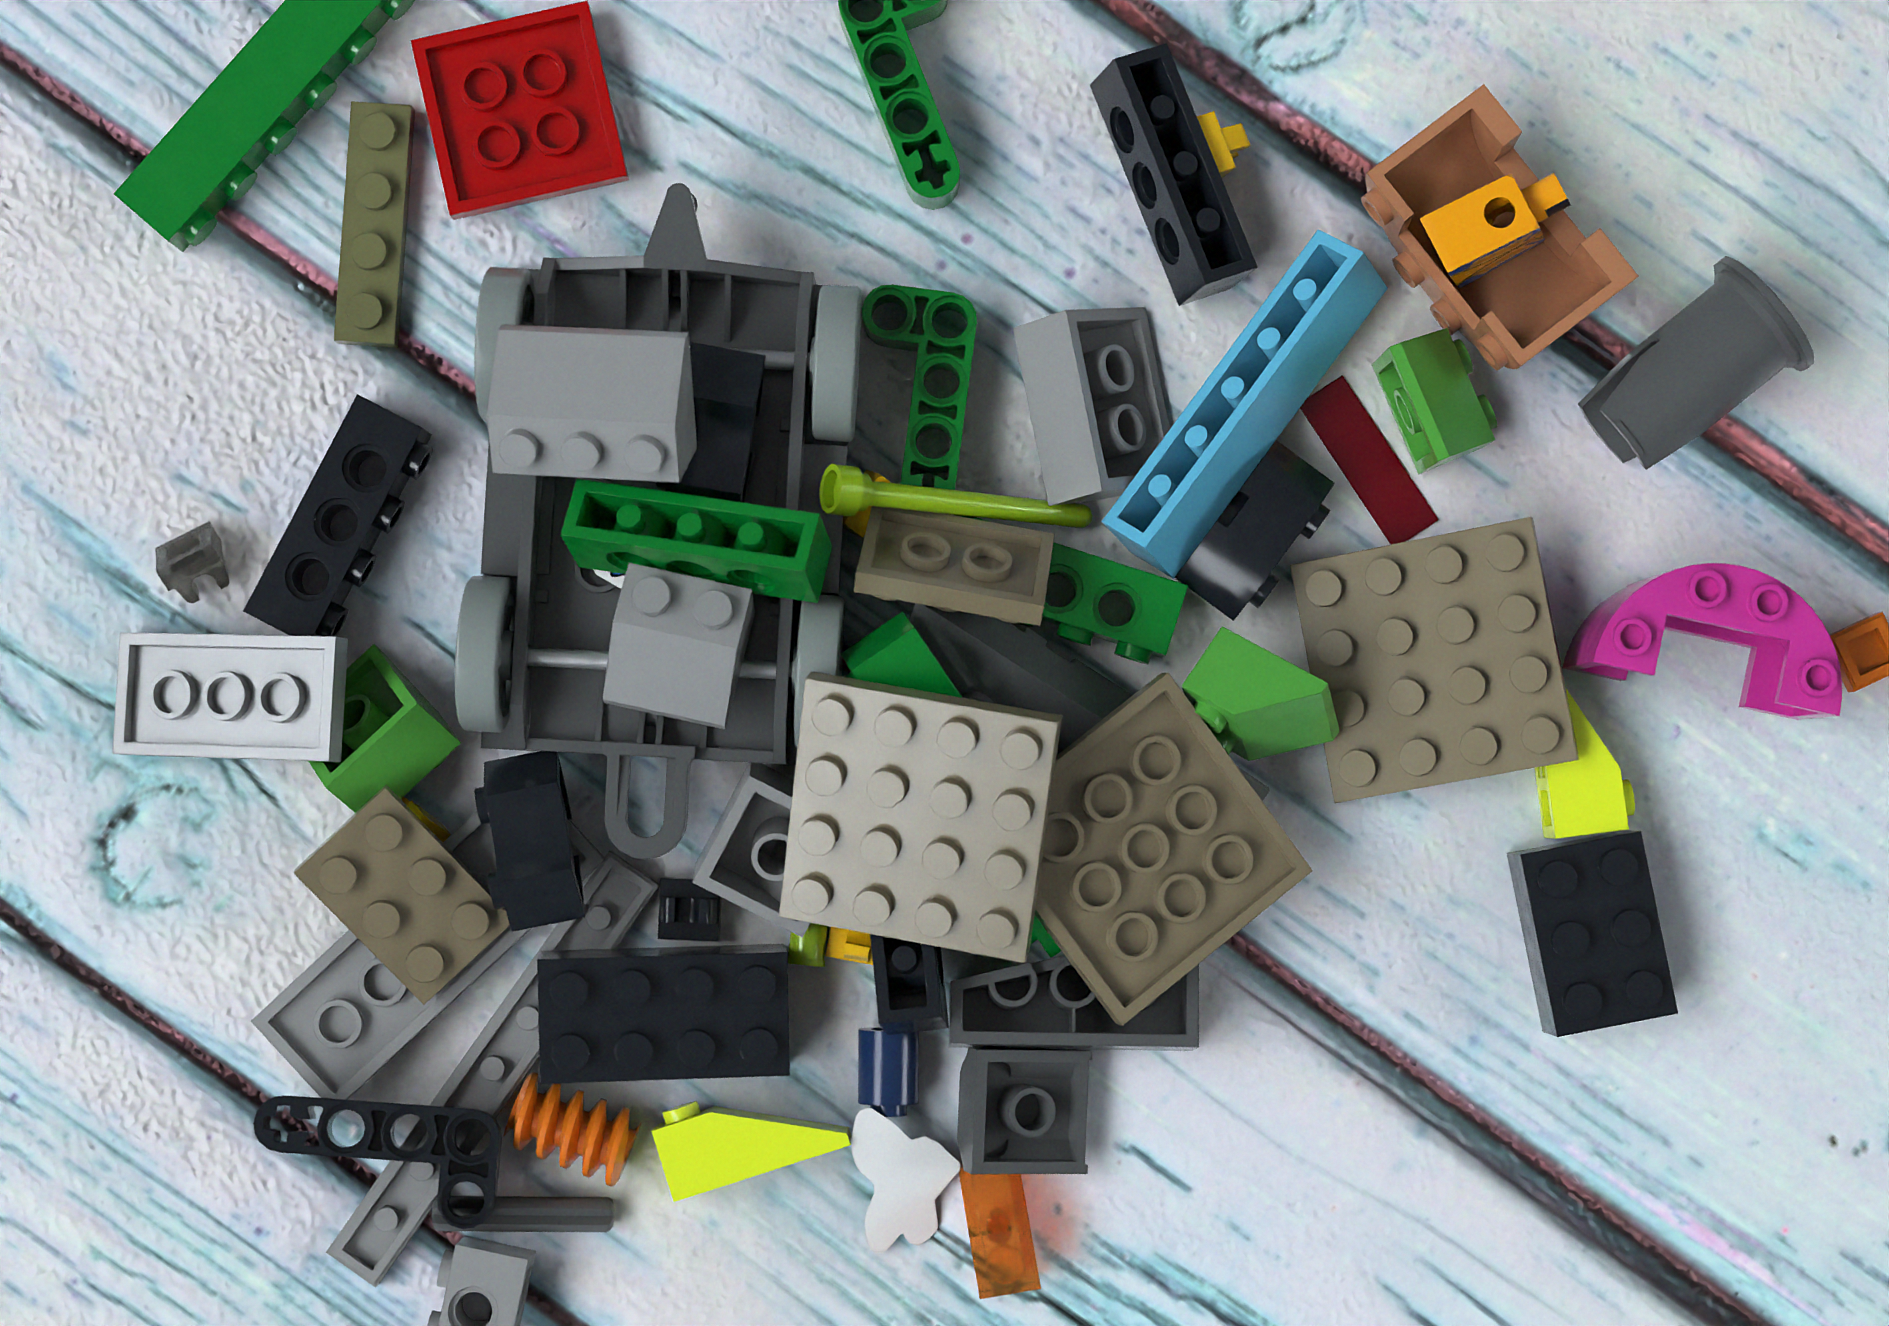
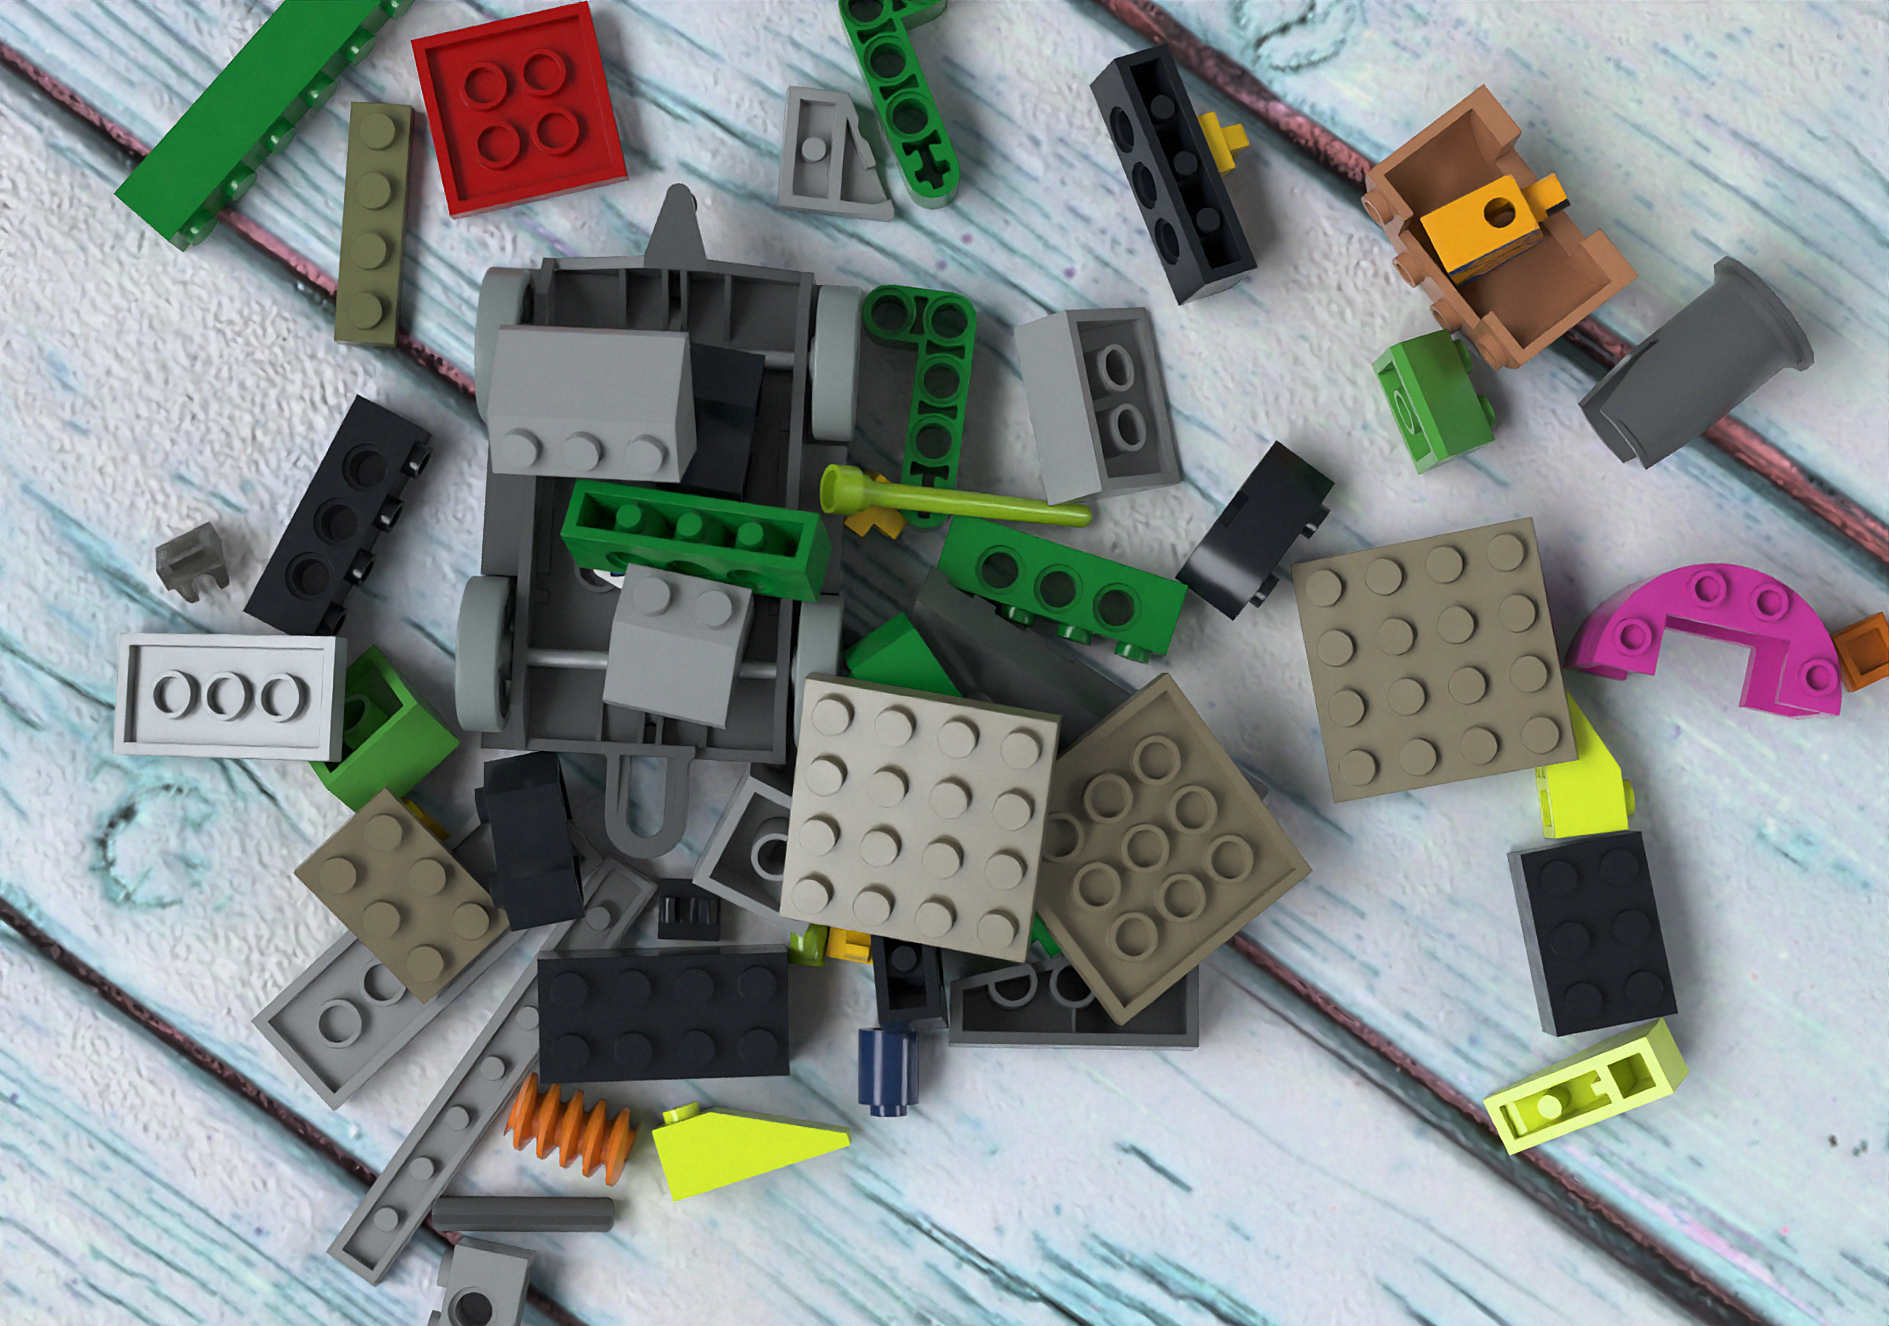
black beam [253,1095,502,1229] -> none
white sticker [851,1108,960,1253] -> none
dark tan plate [853,506,1055,626] -> none
dark grey slope [957,1047,1092,1174] -> none
clear orange slope [958,1167,1041,1299] -> none
medium azure brick [1102,229,1388,579] -> none
bright green slope [1182,626,1340,761] -> none
dark red sticker [1300,375,1439,545] -> none
none -> light grey wing [776,85,895,223]
none -> neon yellow slope [1483,1017,1689,1155]

